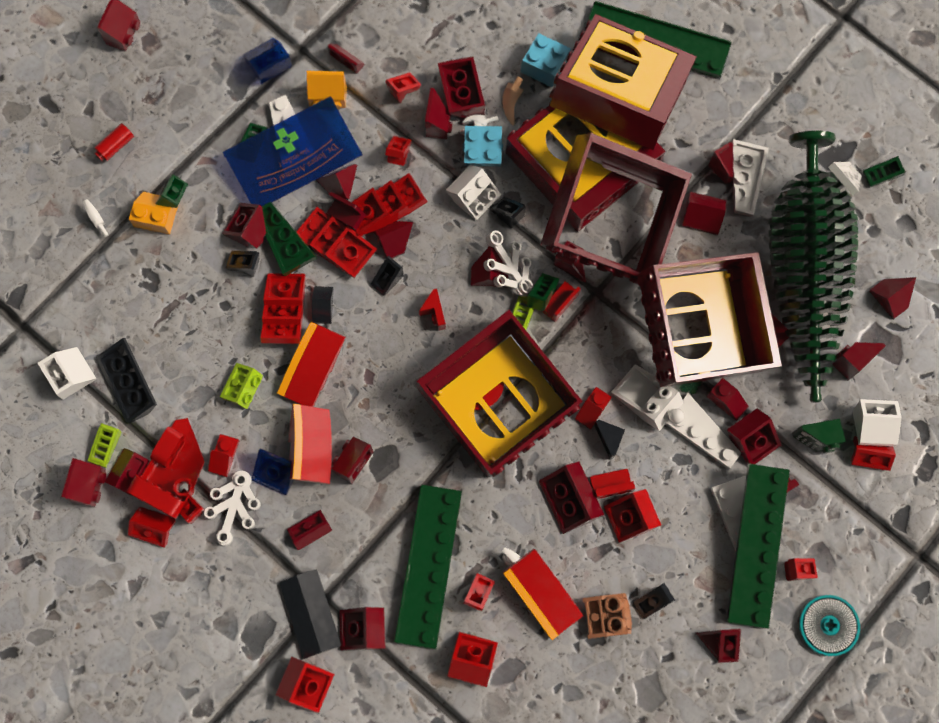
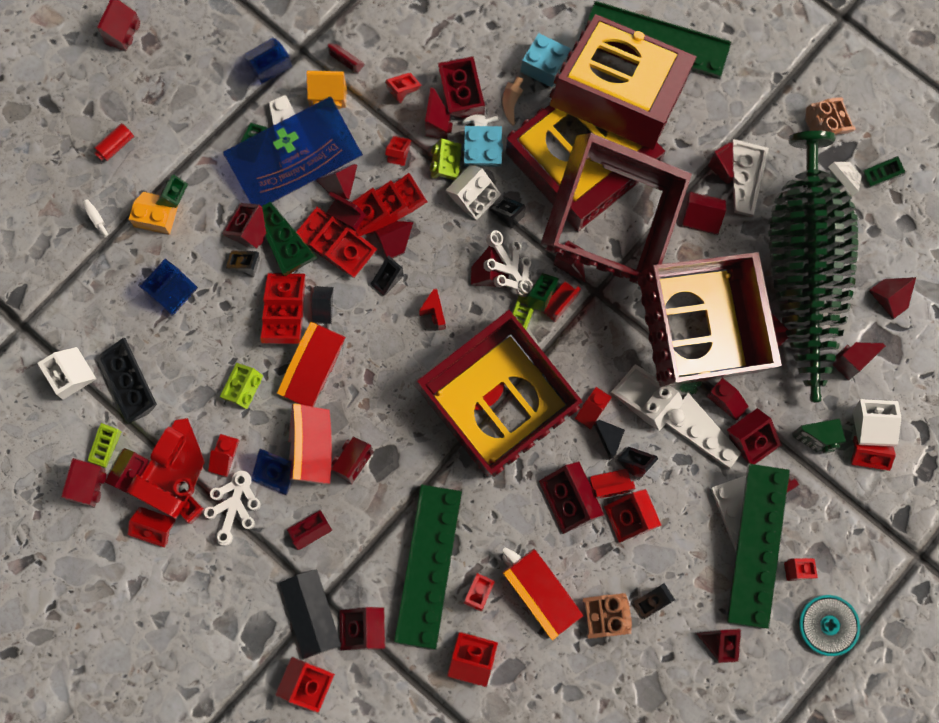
none -> clear blue slope [139,258,198,316]
none -> lime bracket [430,139,461,180]
none -> black slope [617,447,658,480]
none -> nougat slope [805,97,856,135]

